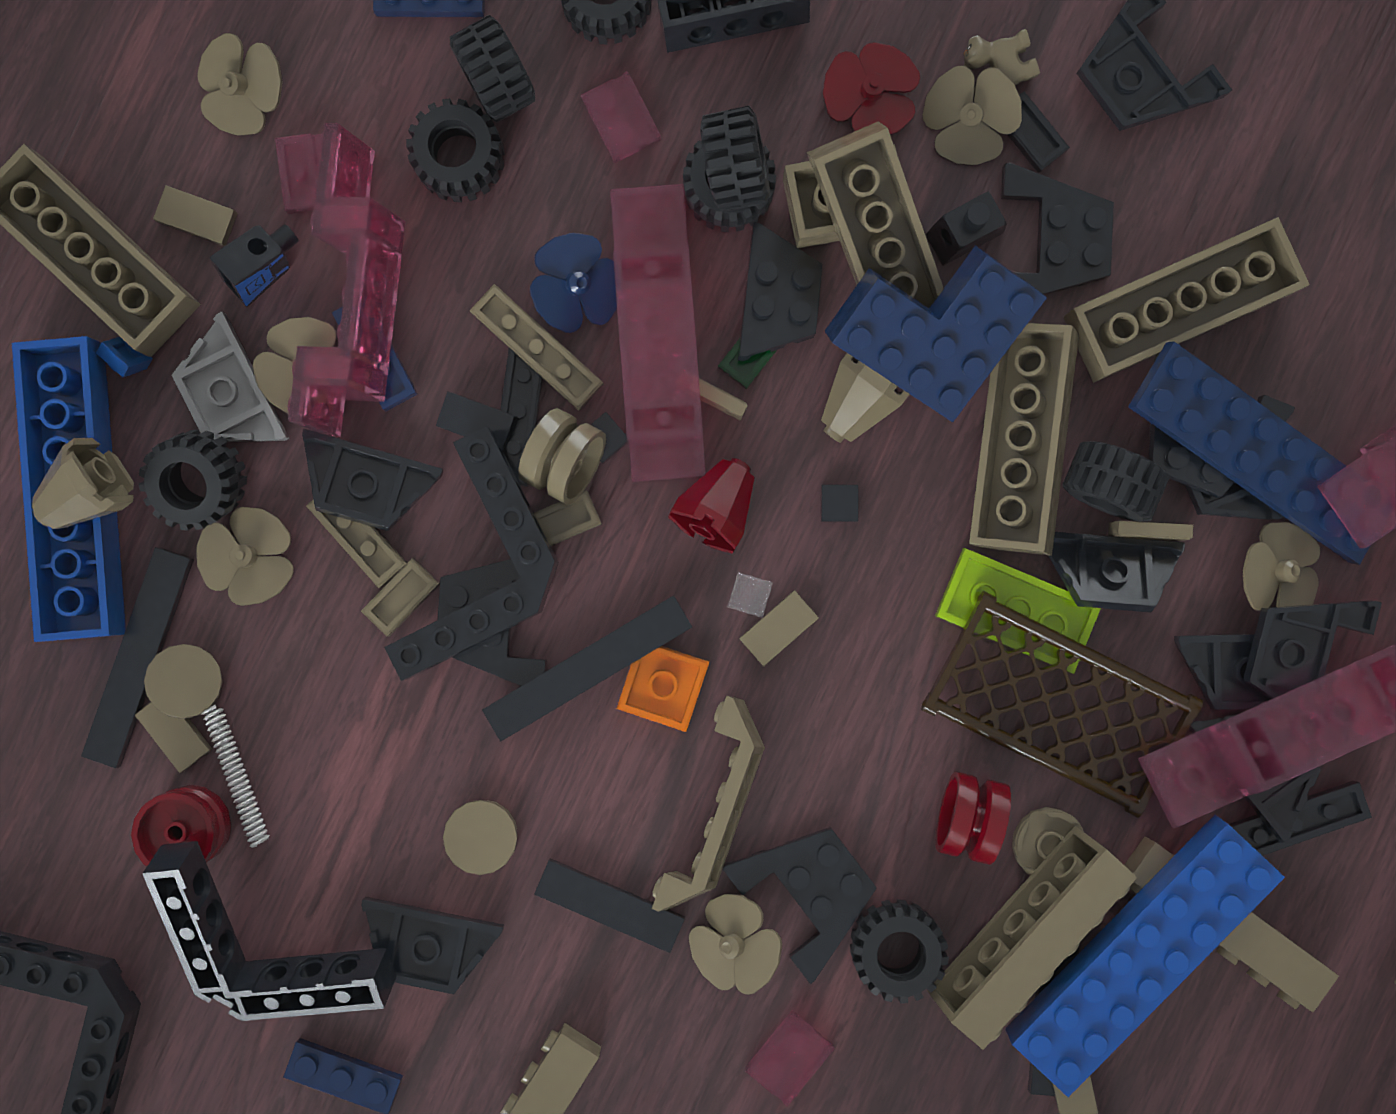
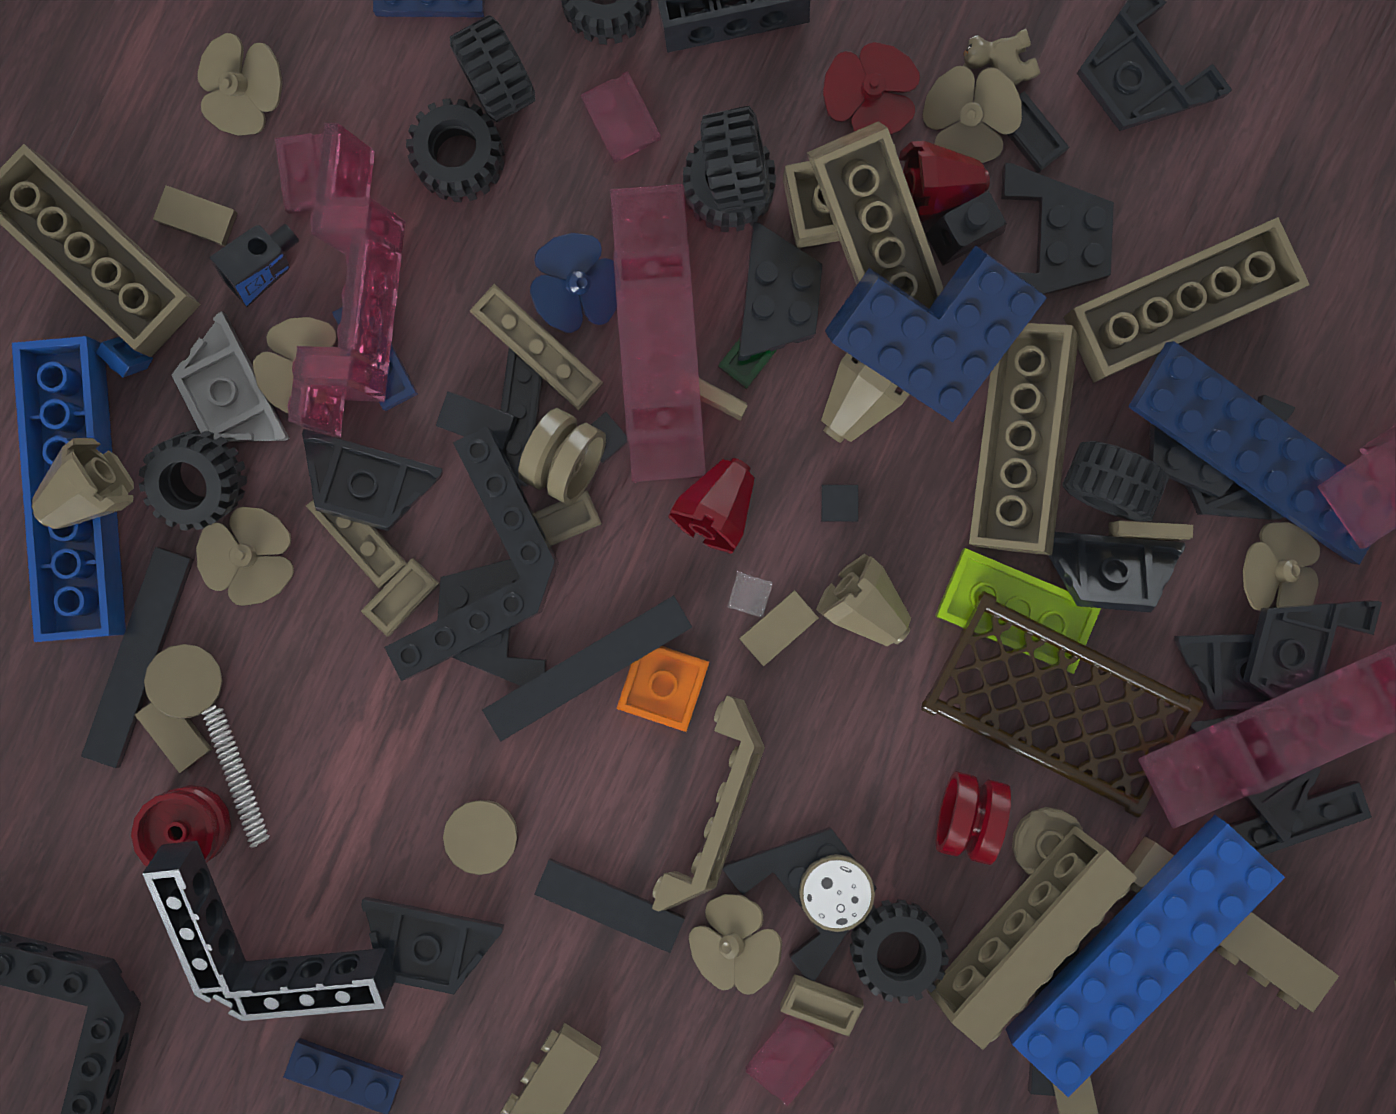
none -> dark tan tile [780,974,864,1037]
none -> white tile [799,854,875,932]
none -> dark tan cone [816,554,911,646]
none -> dark red cone [899,141,990,223]

